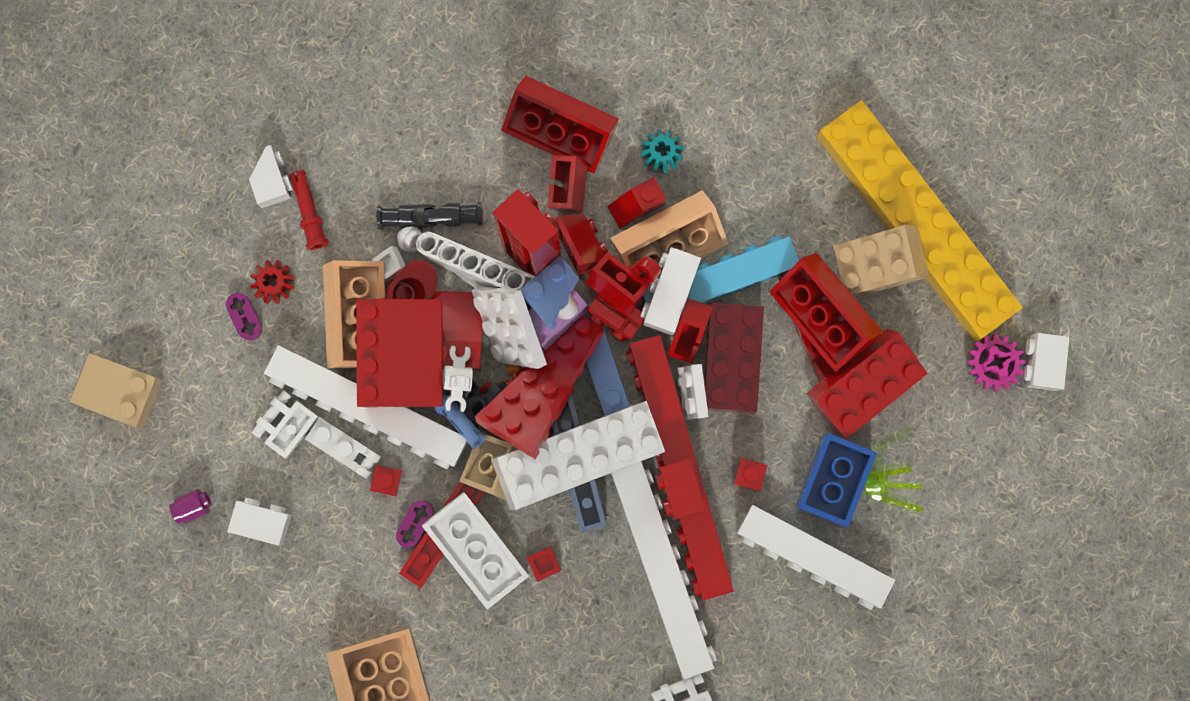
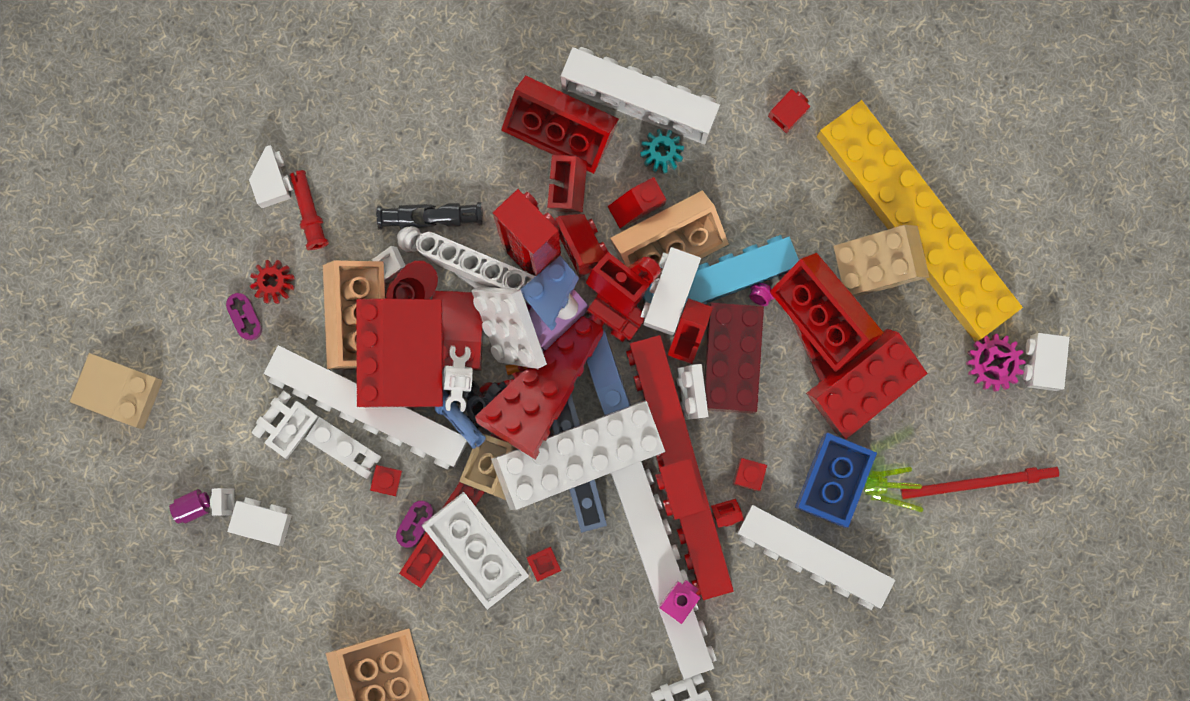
none -> white plate [210,488,235,516]
none -> white brick [561,47,720,145]
none -> dark pink brick [659,580,701,624]
none -> red plate [711,498,744,528]
none -> dark pink plate [749,283,774,306]
none -> red brick [768,89,811,134]
none -> red bar [900,467,1059,499]

